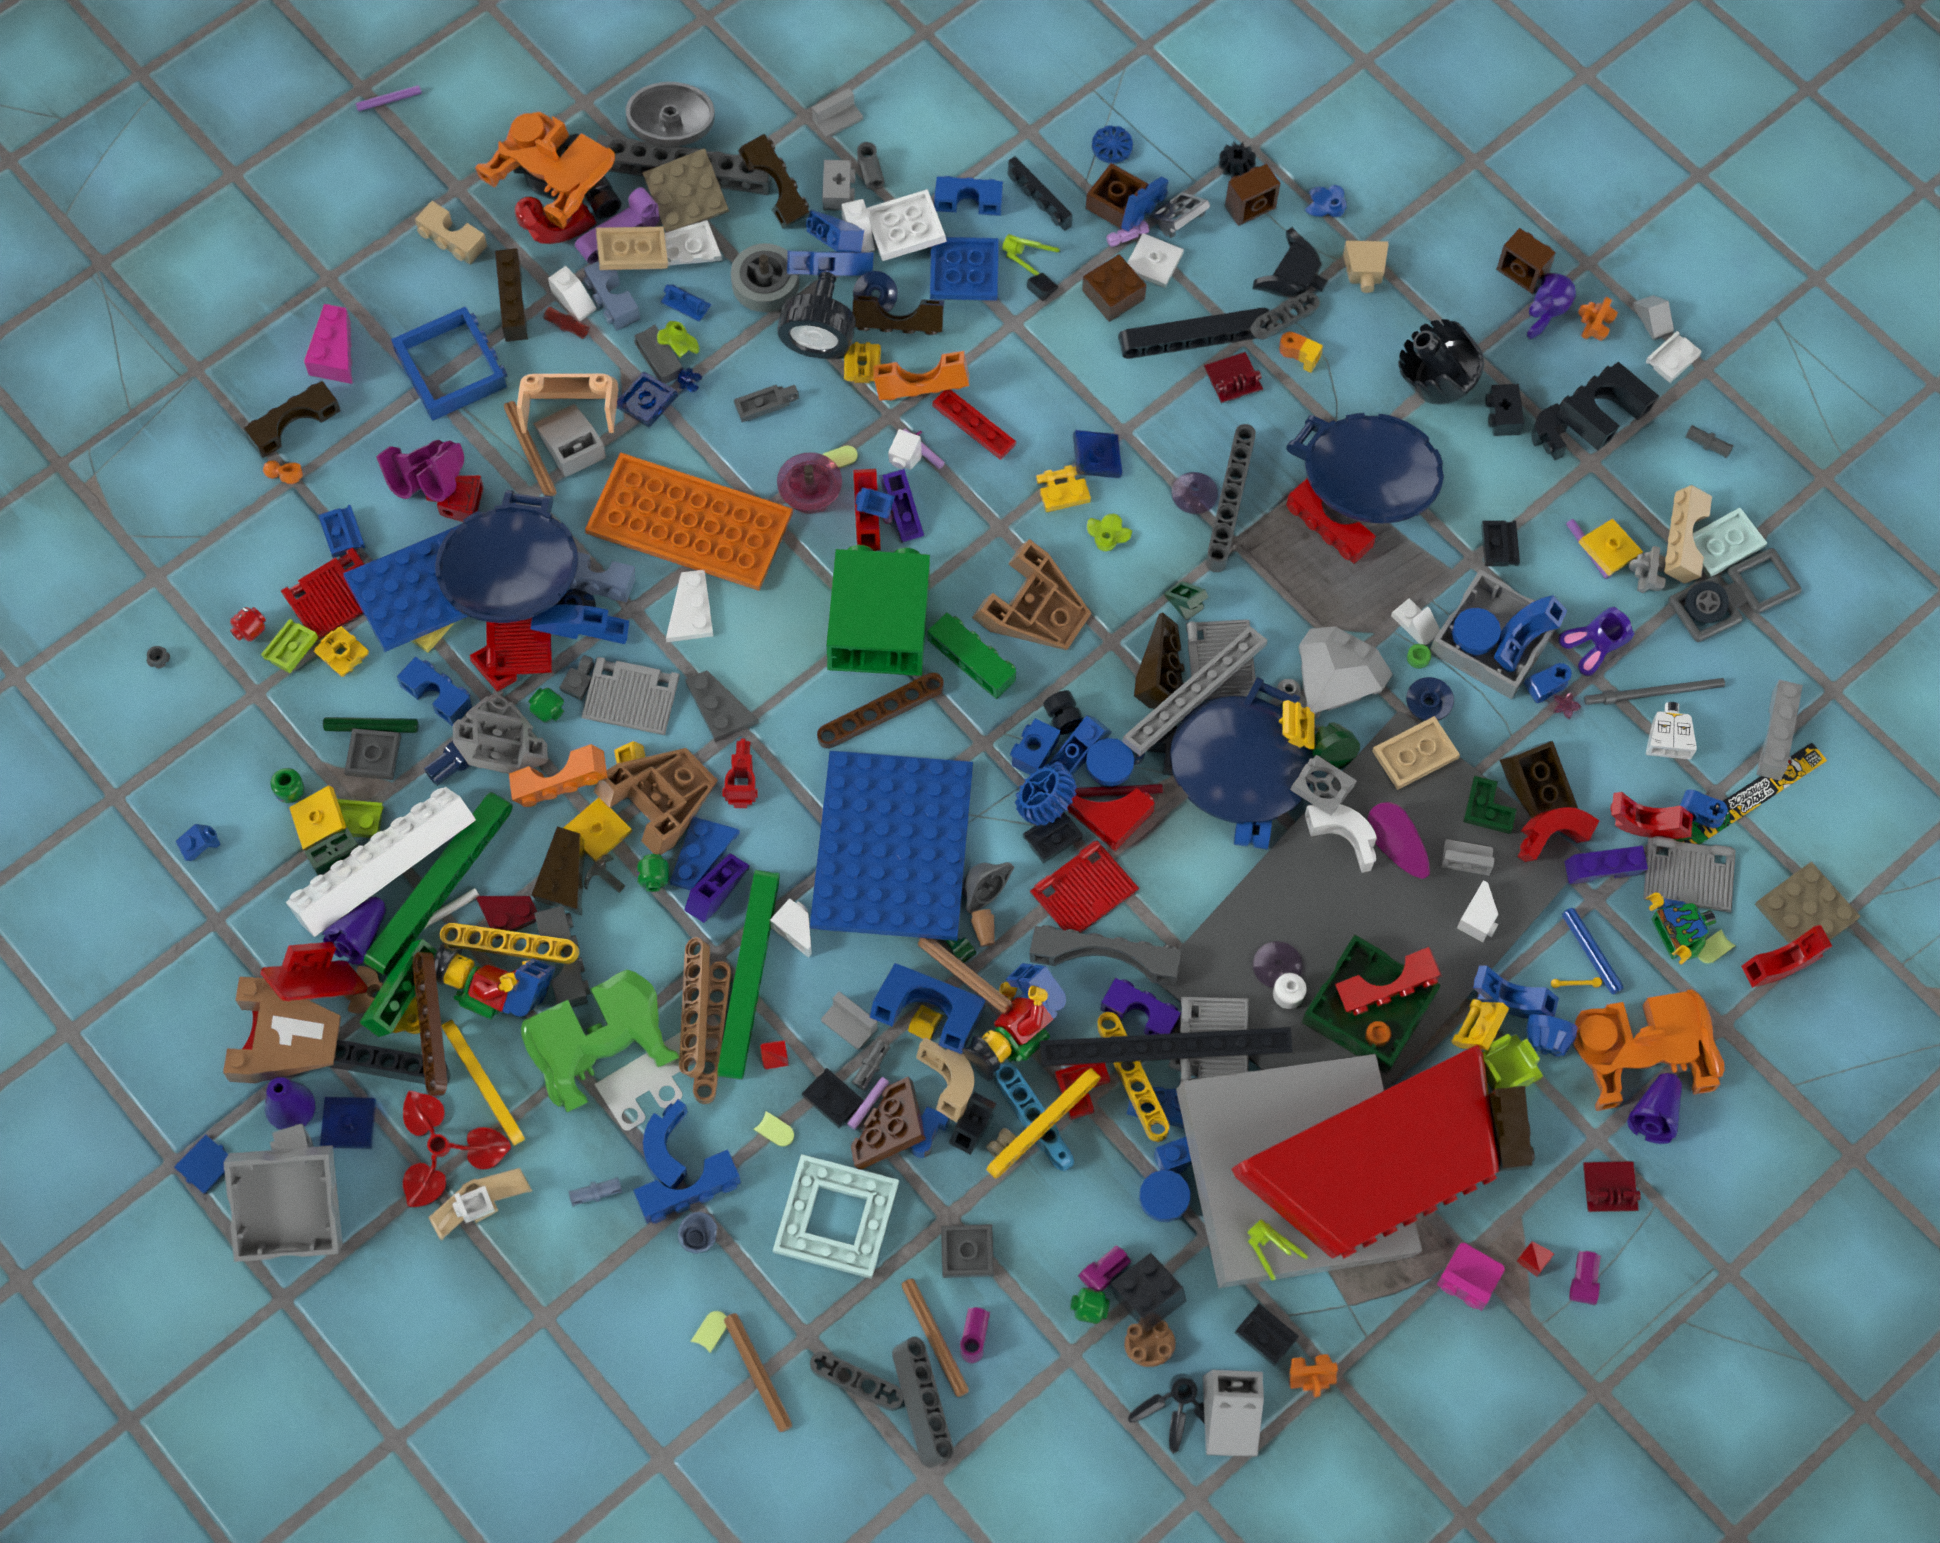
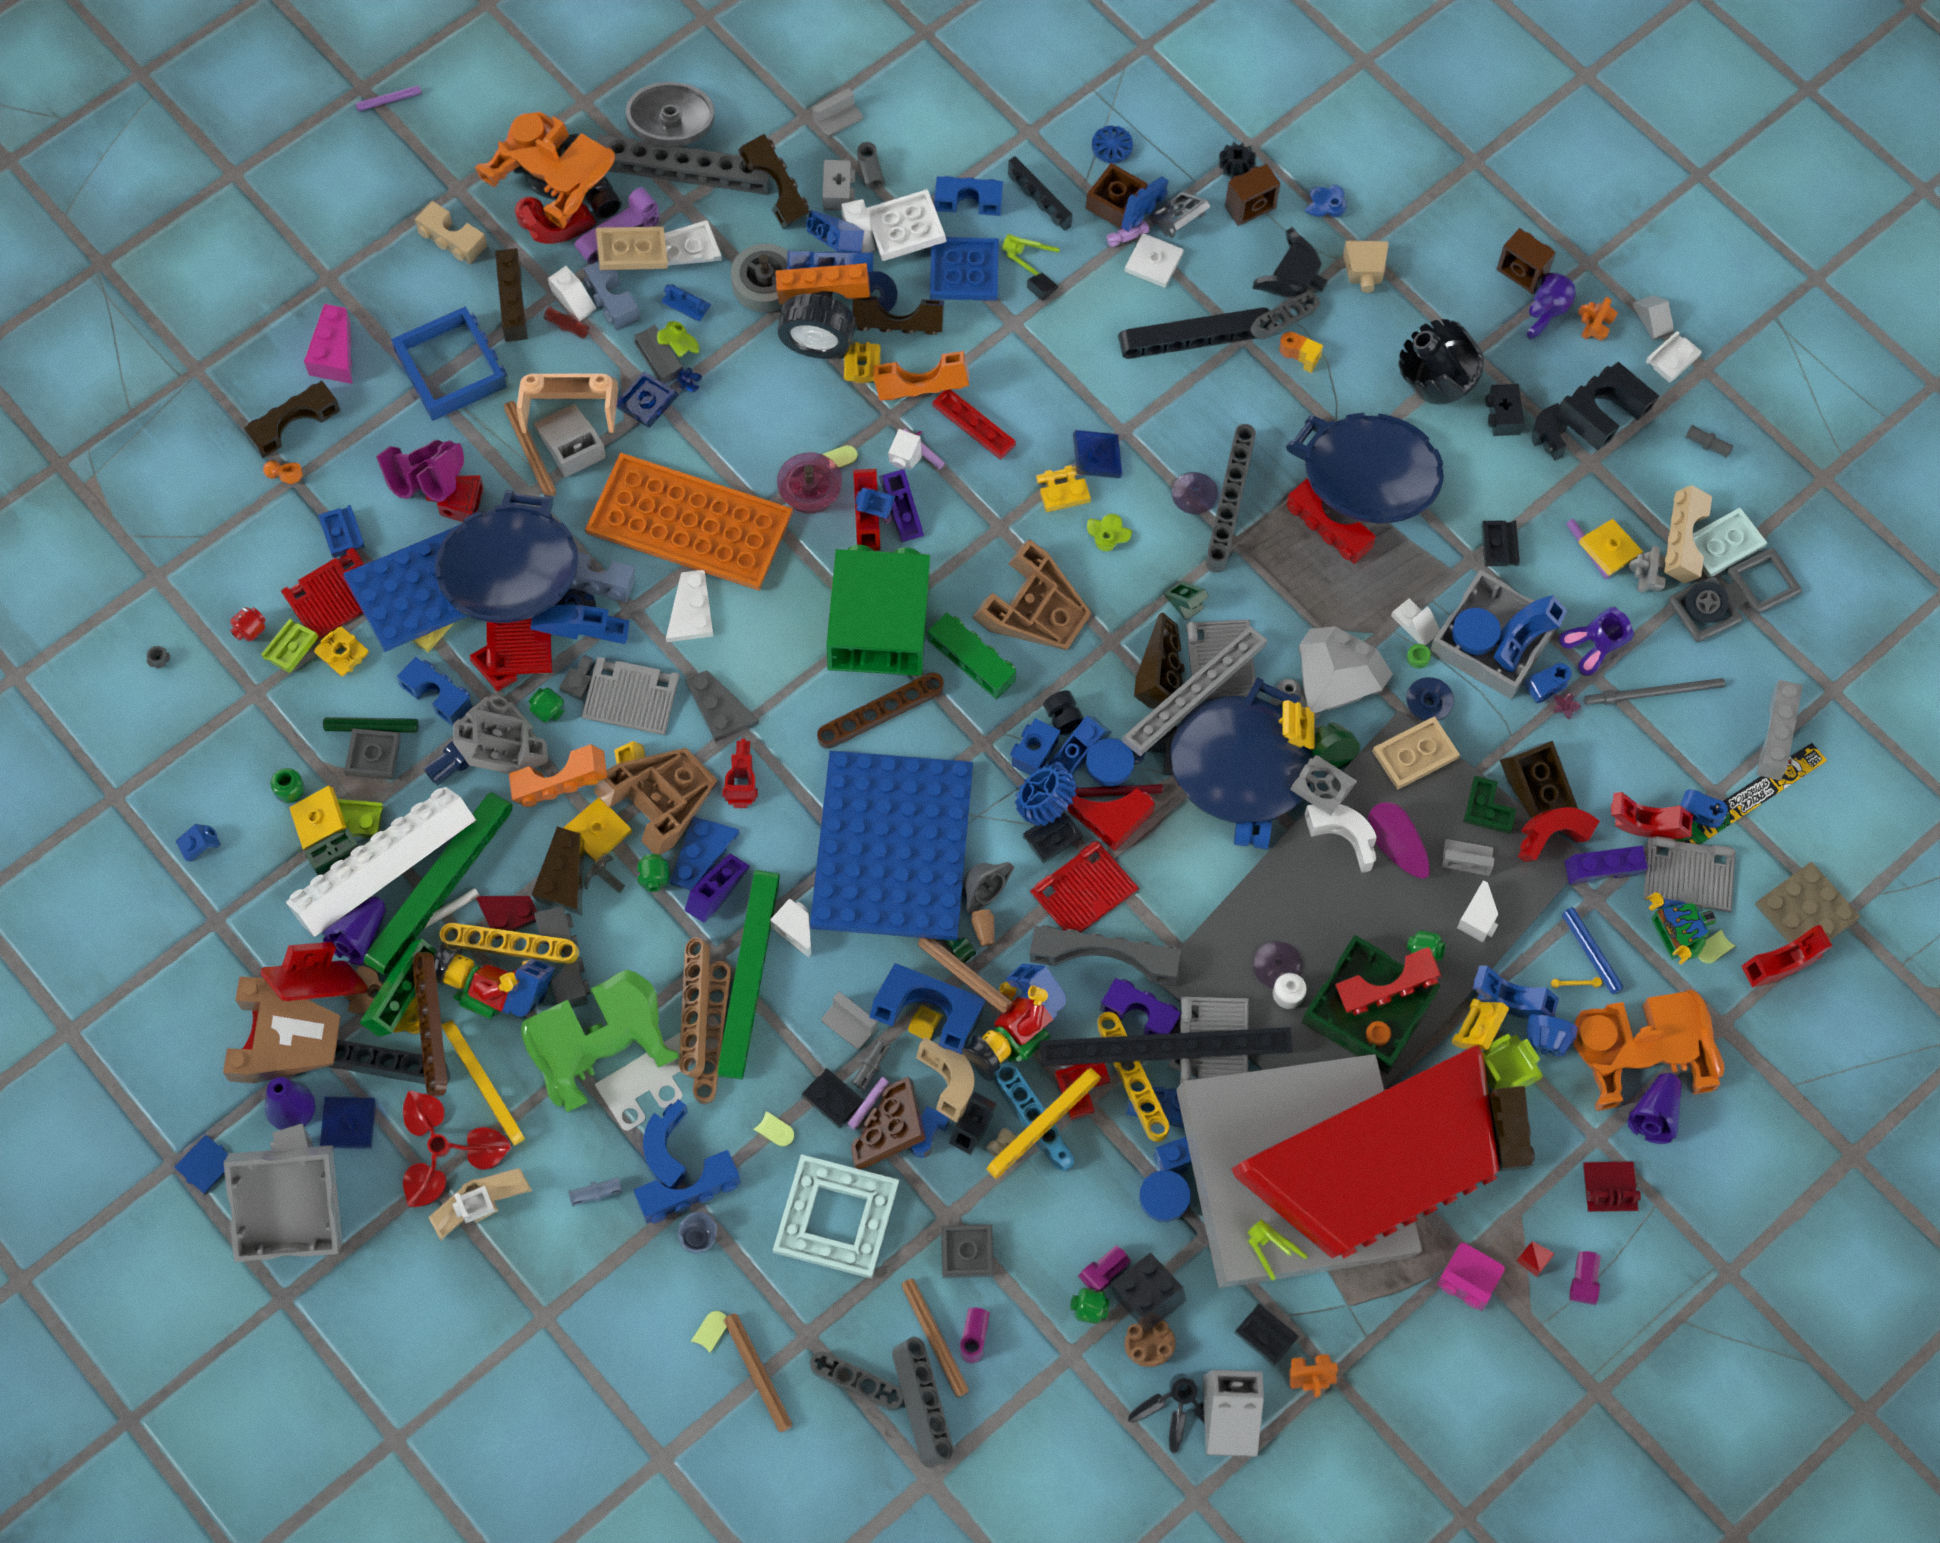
dark tan plate [643,148,729,232] -> none
dark grey hinge [734,385,799,422] -> none
red slope [760,1040,789,1069] -> none
reddish brown brick [1082,254,1147,322] -> none
dark red hinge [1204,352,1263,403] -> none
white torso [1646,702,1697,760] -> none
none -> orange arch [776,263,870,305]
none -> green head [1407,930,1446,962]

